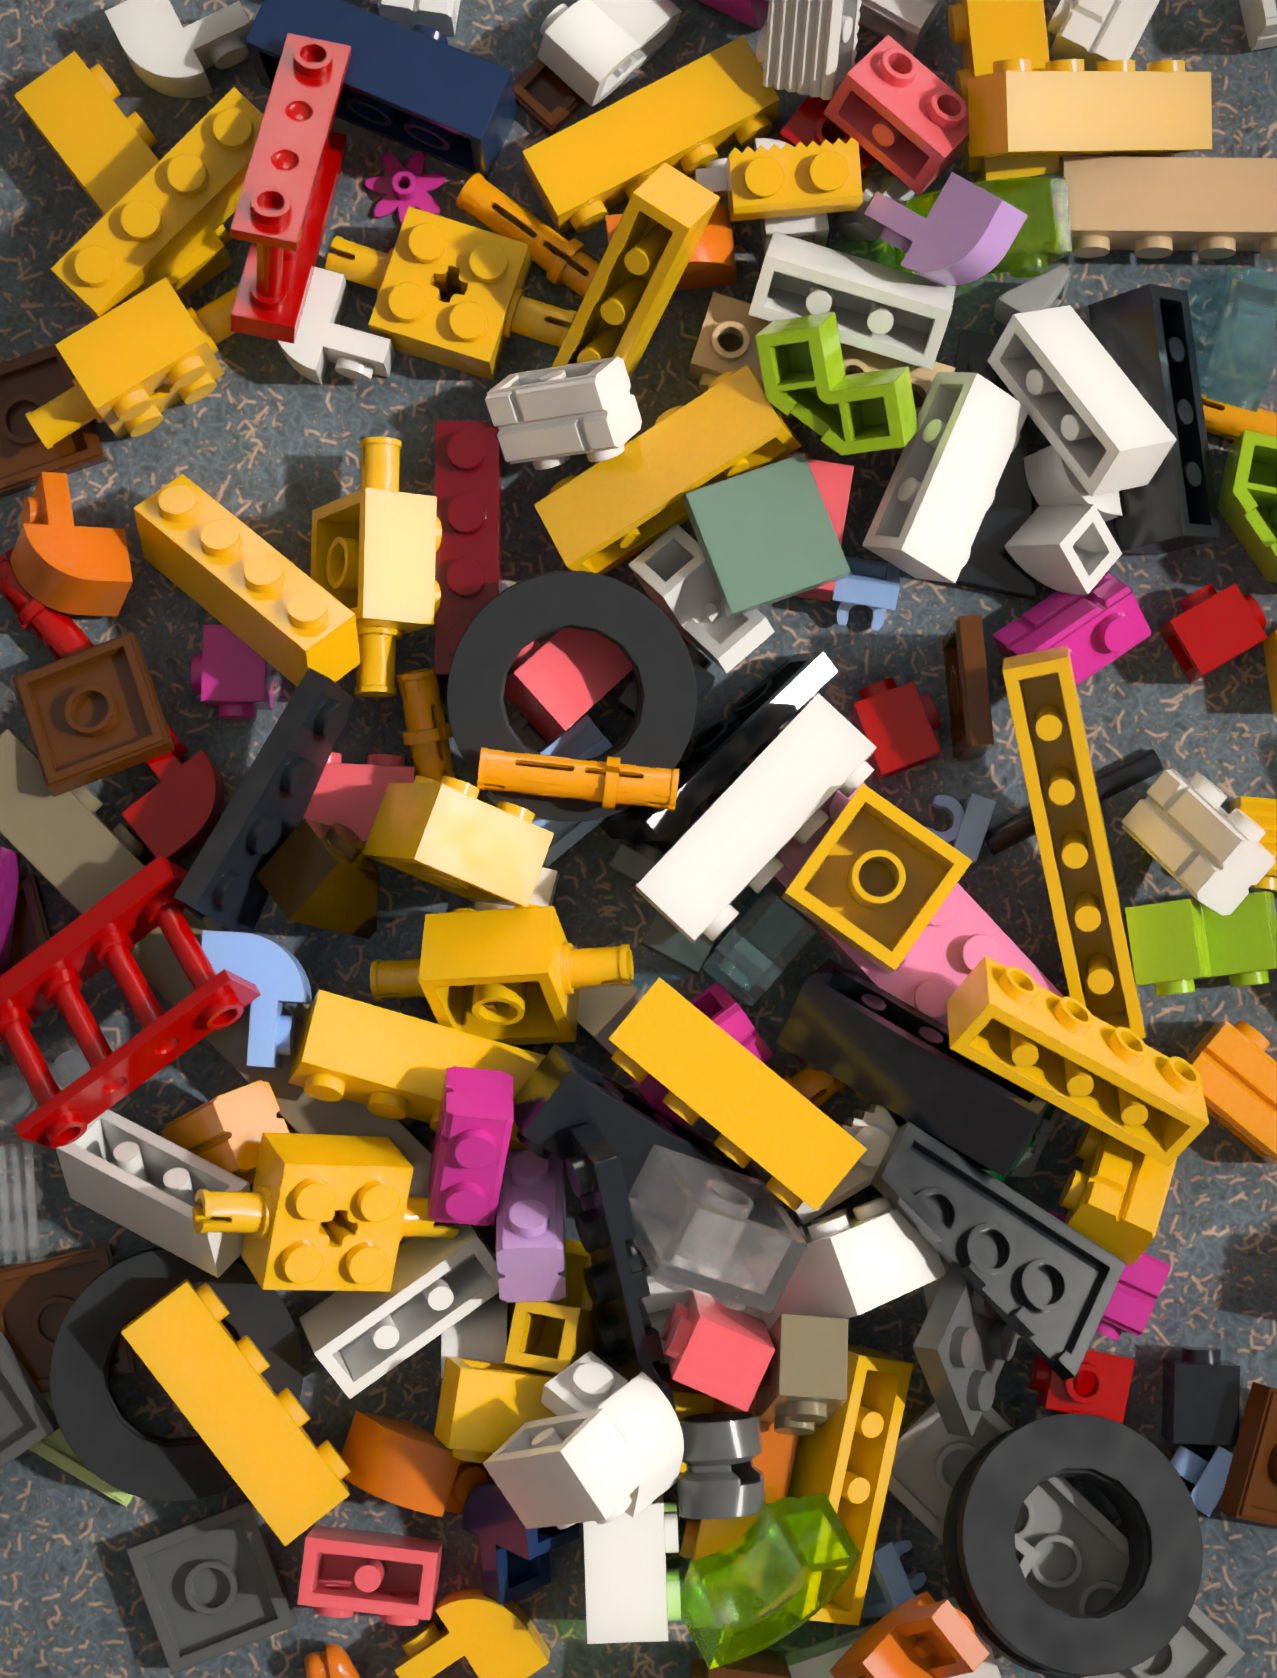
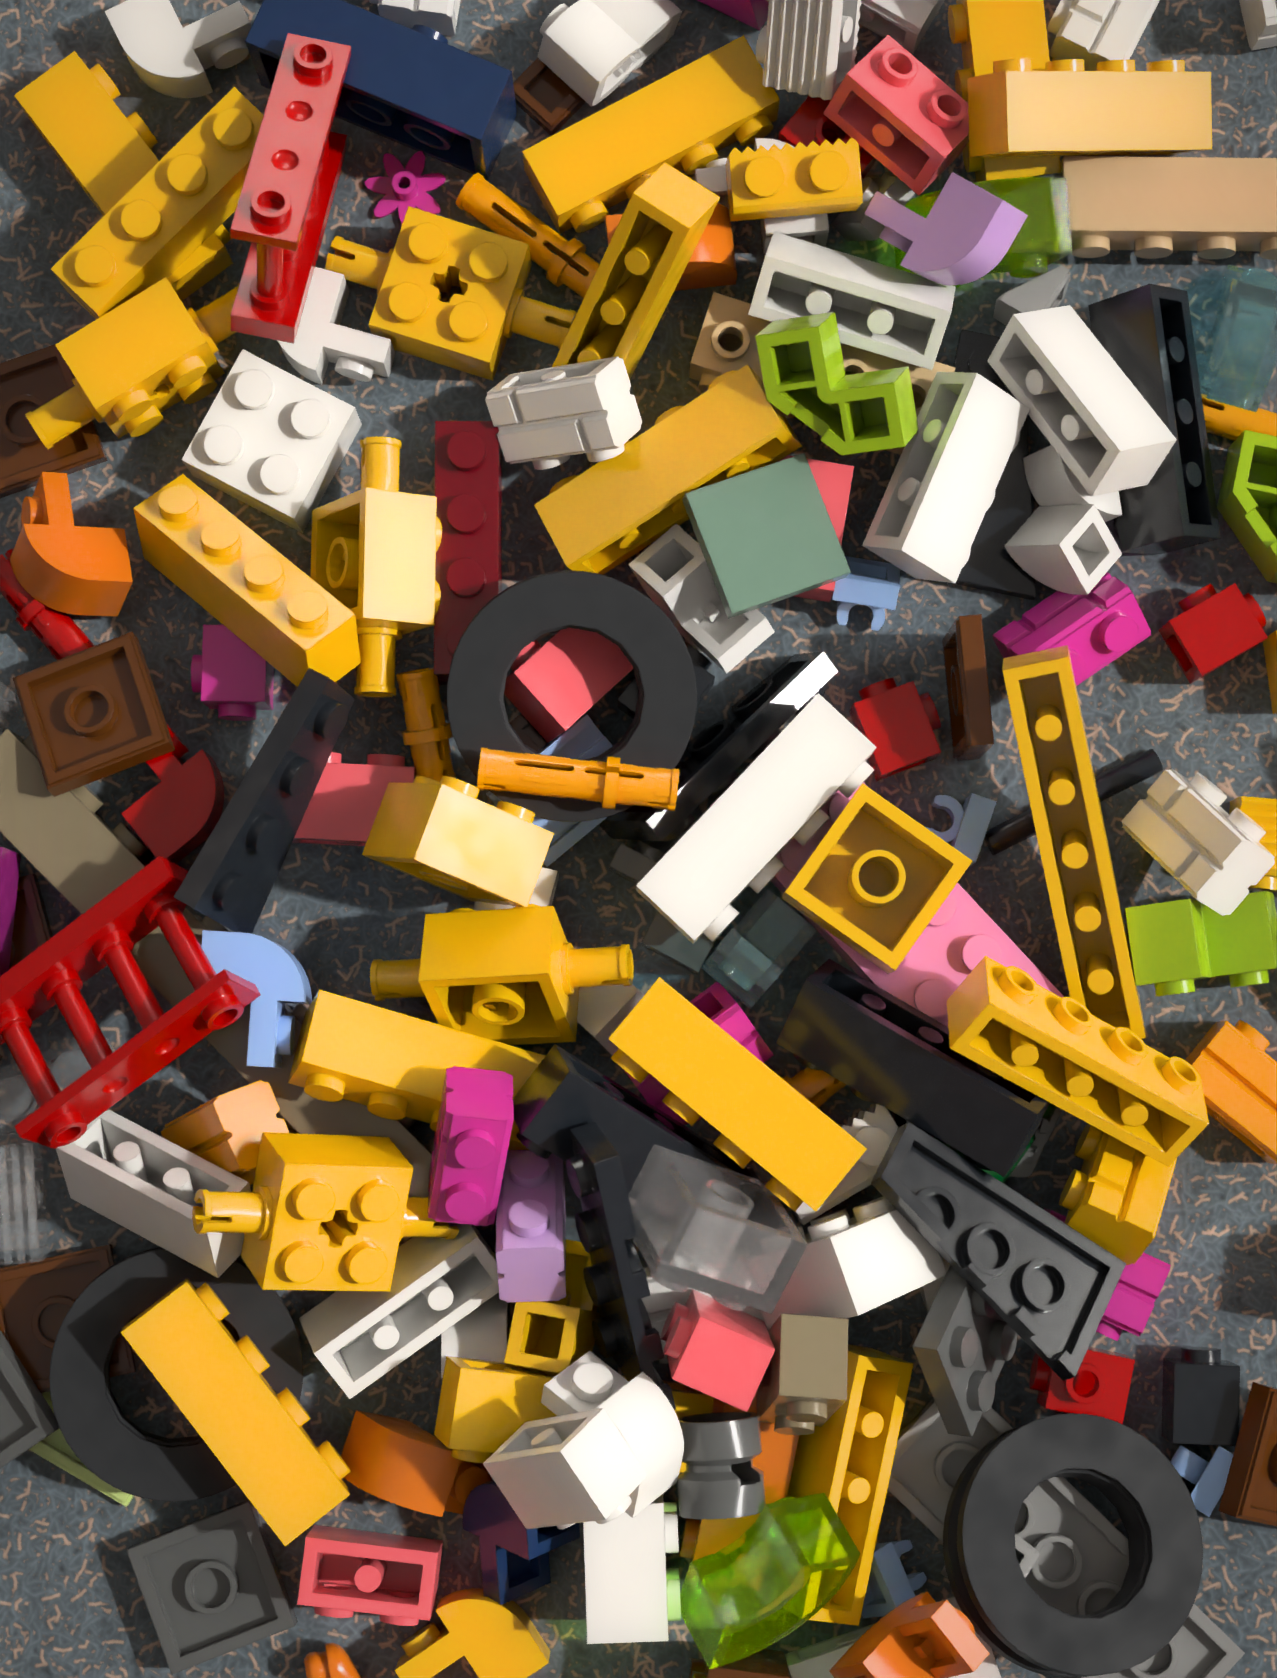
dark brown slope [256,818,378,939] -> none
none -> white brick [182,349,362,533]

